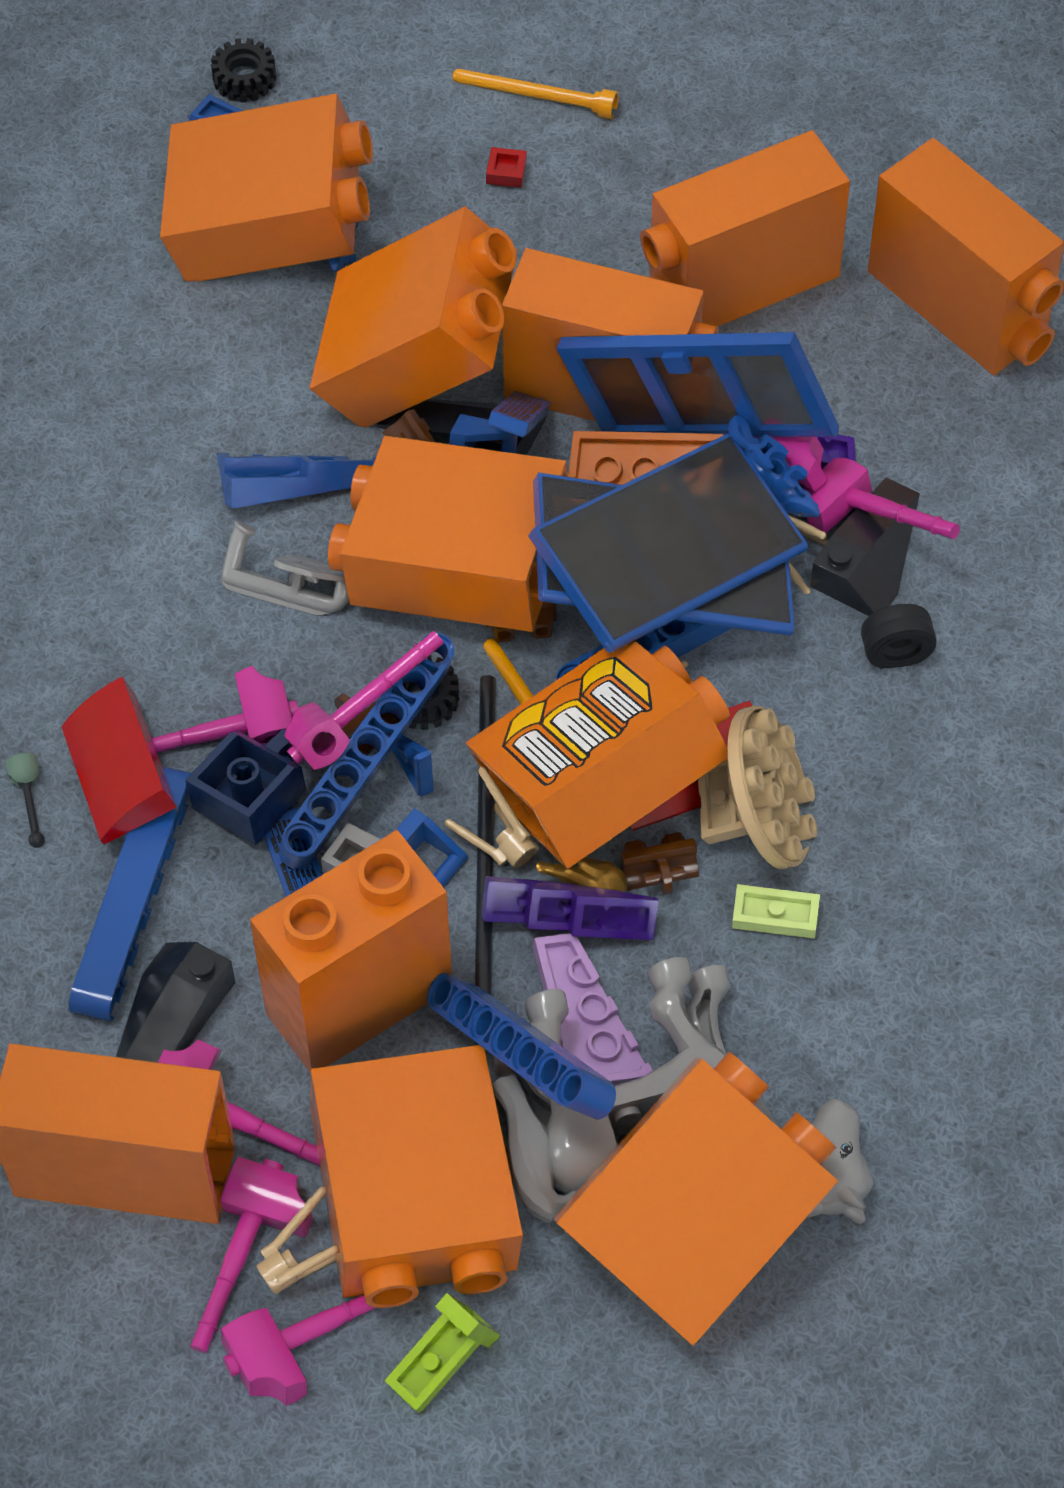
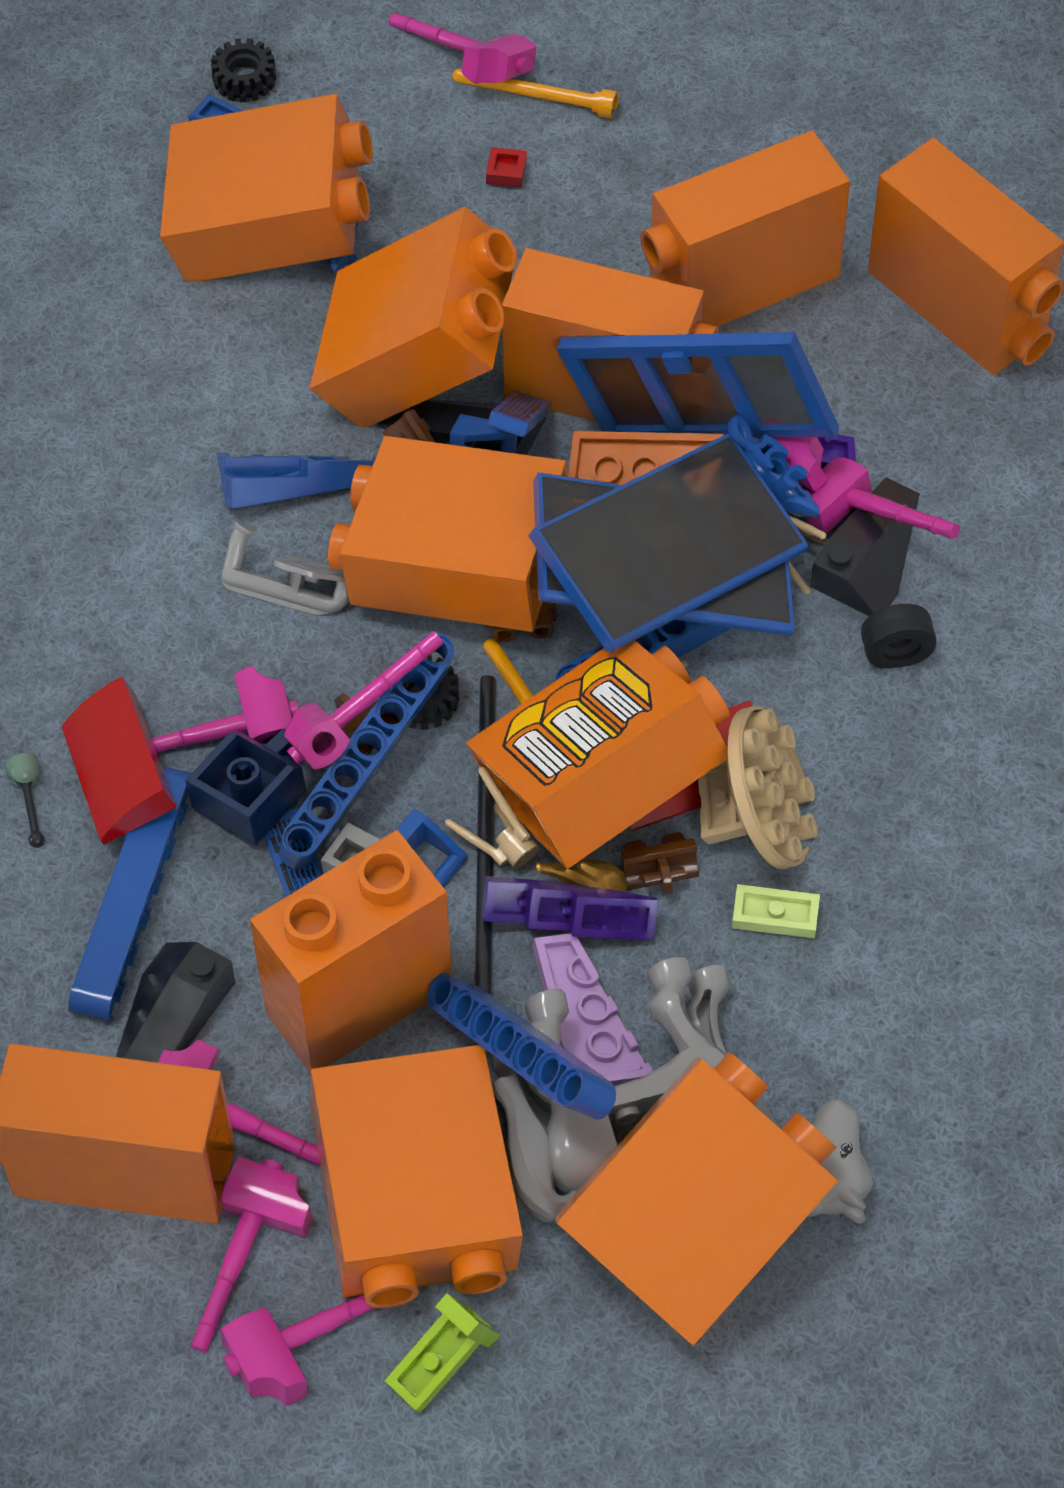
tan plant [256,1186,339,1295] -> none
blue tile [392,735,434,797] -> none
none -> dark pink piece [389,13,537,84]

